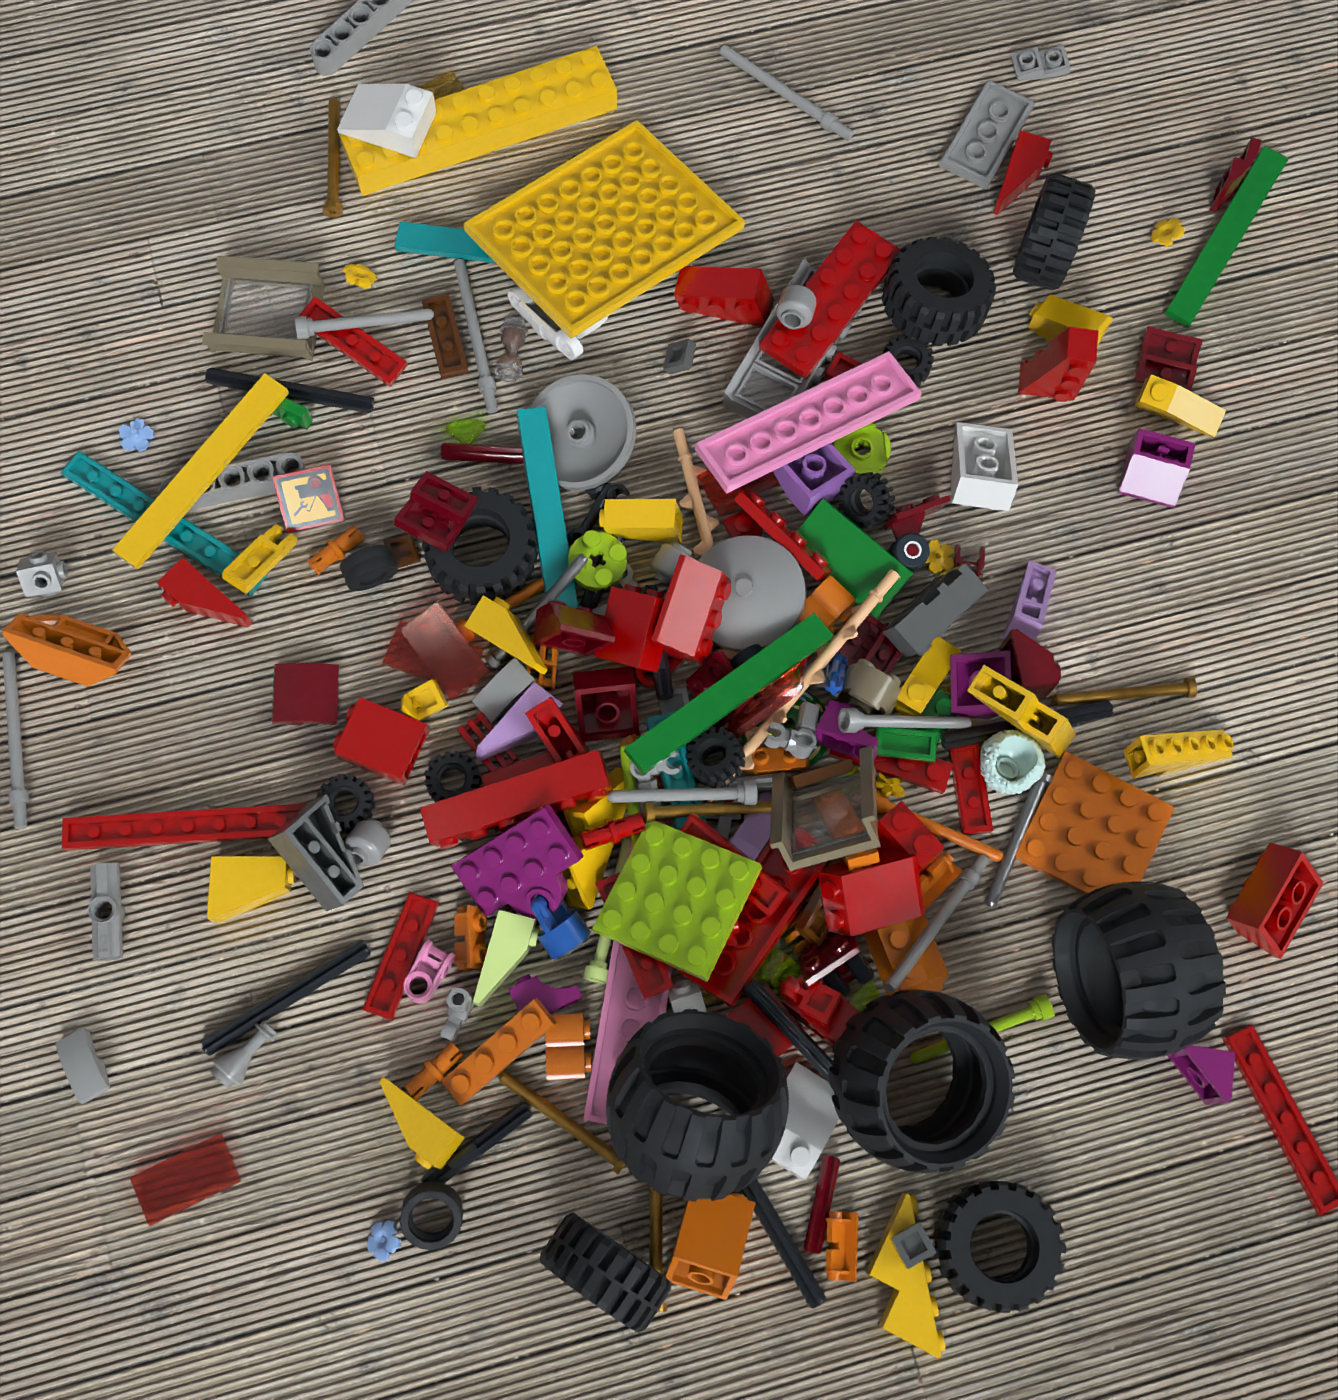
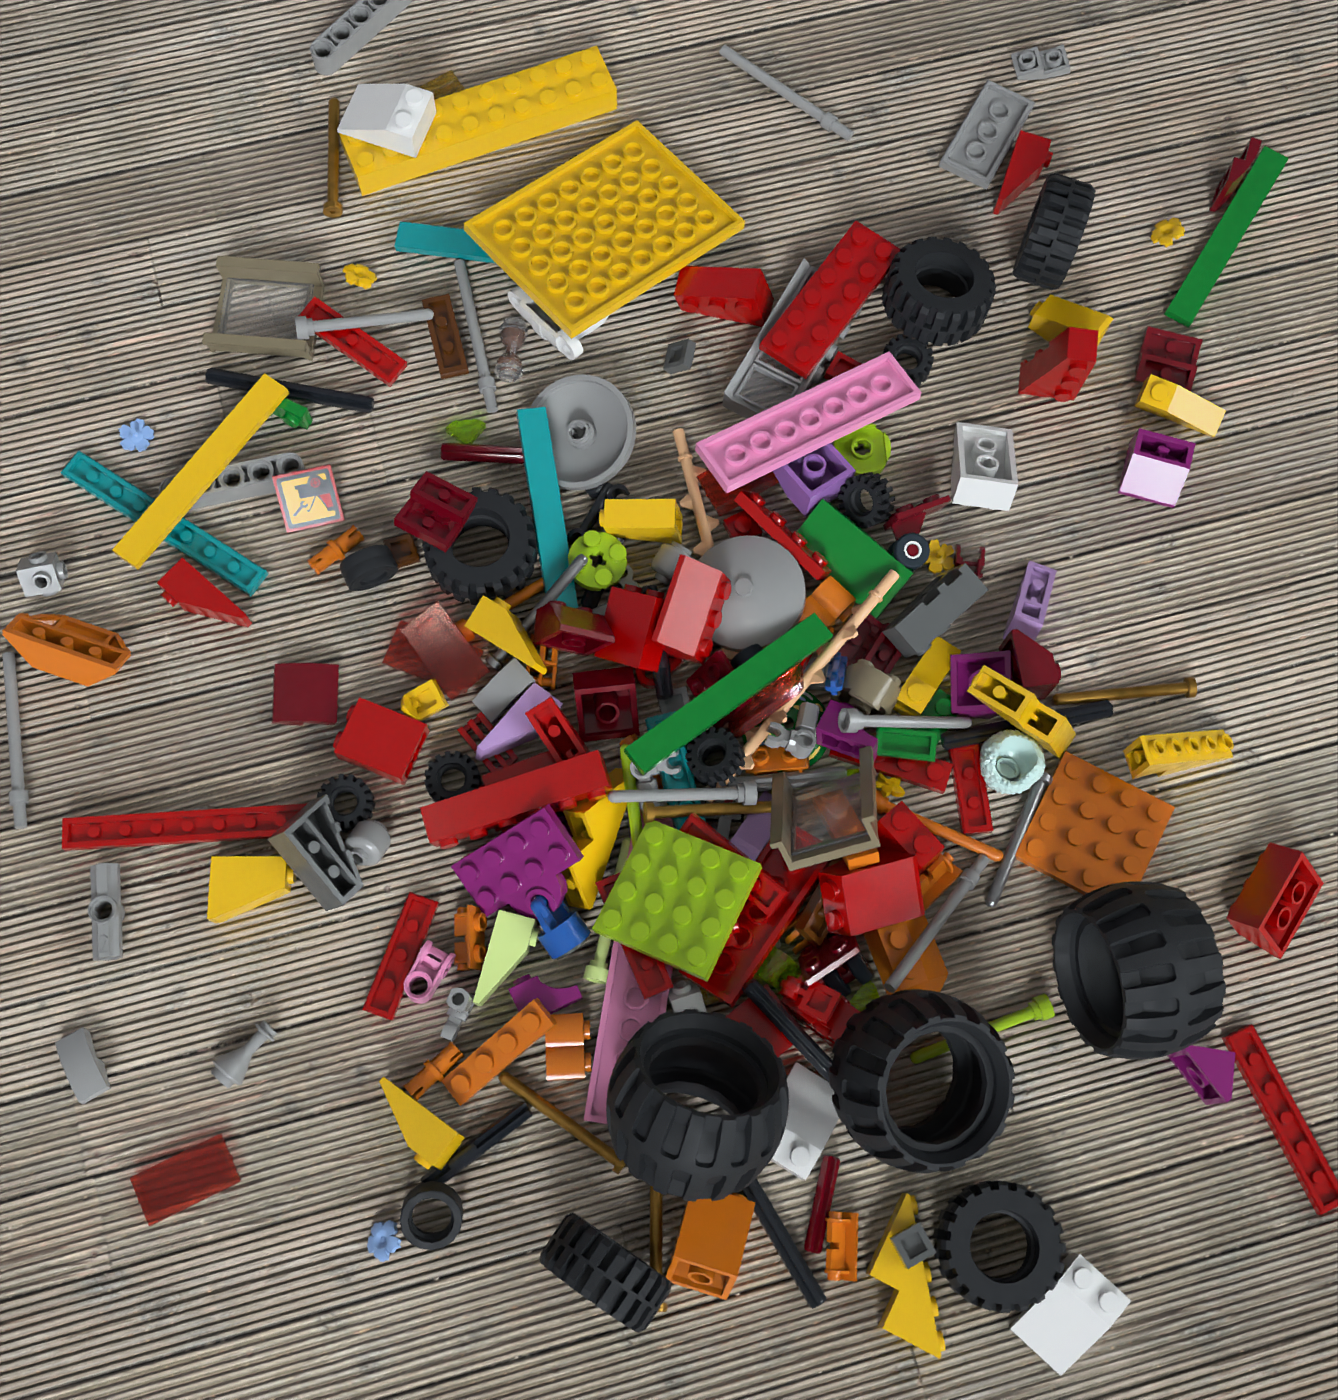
black axle [200,940,371,1056] -> none
yellow hinge [222,524,297,594] -> none
red pin [579,812,645,851] -> none
light grey head [776,285,816,329] -> none
reddish brown tile [789,759,854,789] -> none
none -> white slope [1009,1252,1131,1376]

